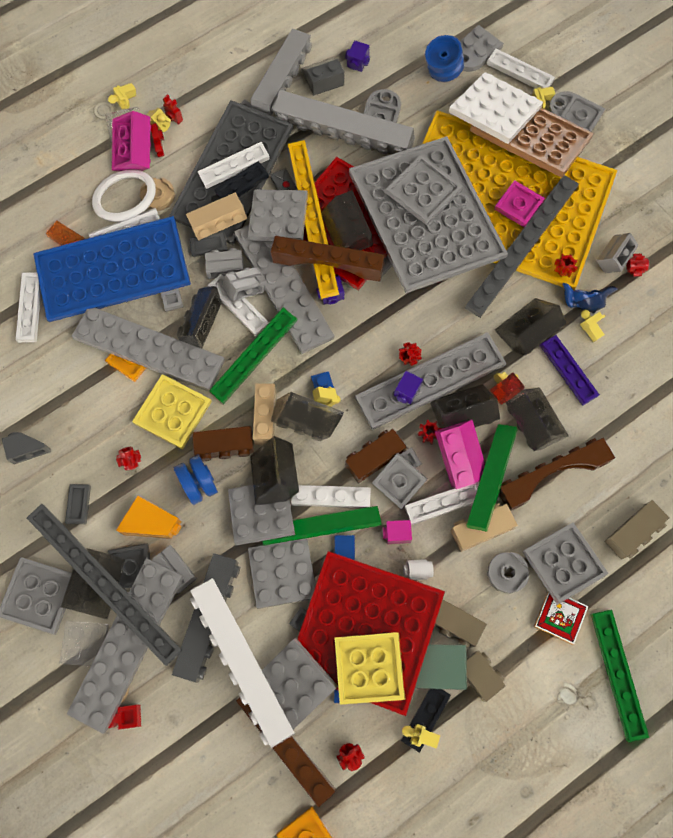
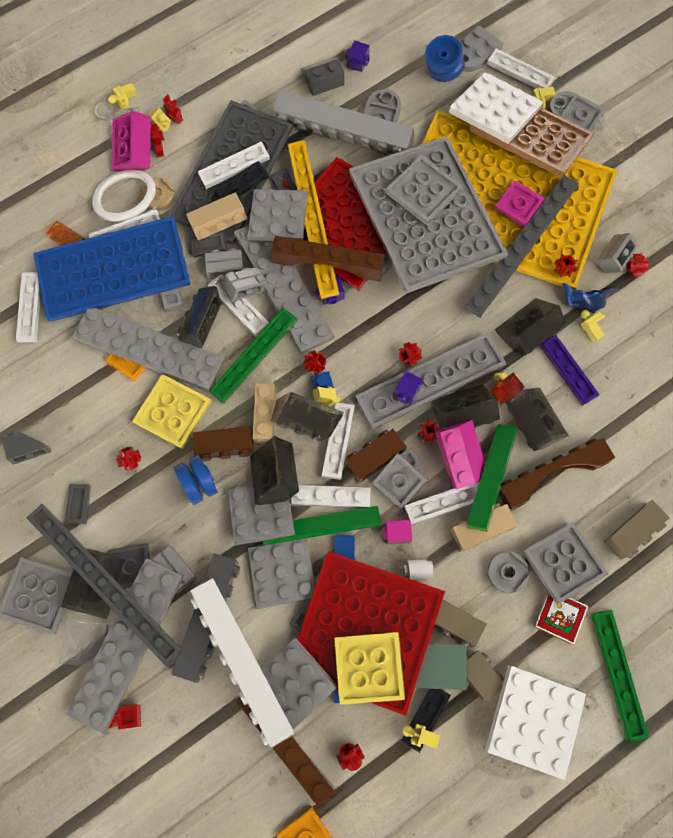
light orange slope [116,496,182,539] -> none
light grey brick [251,28,312,115] -> none
clear smoke slope [321,190,373,250] -> none
none -> red gear [303,350,326,375]
none -> white plate [322,402,355,480]
none -> white plate [485,665,586,780]

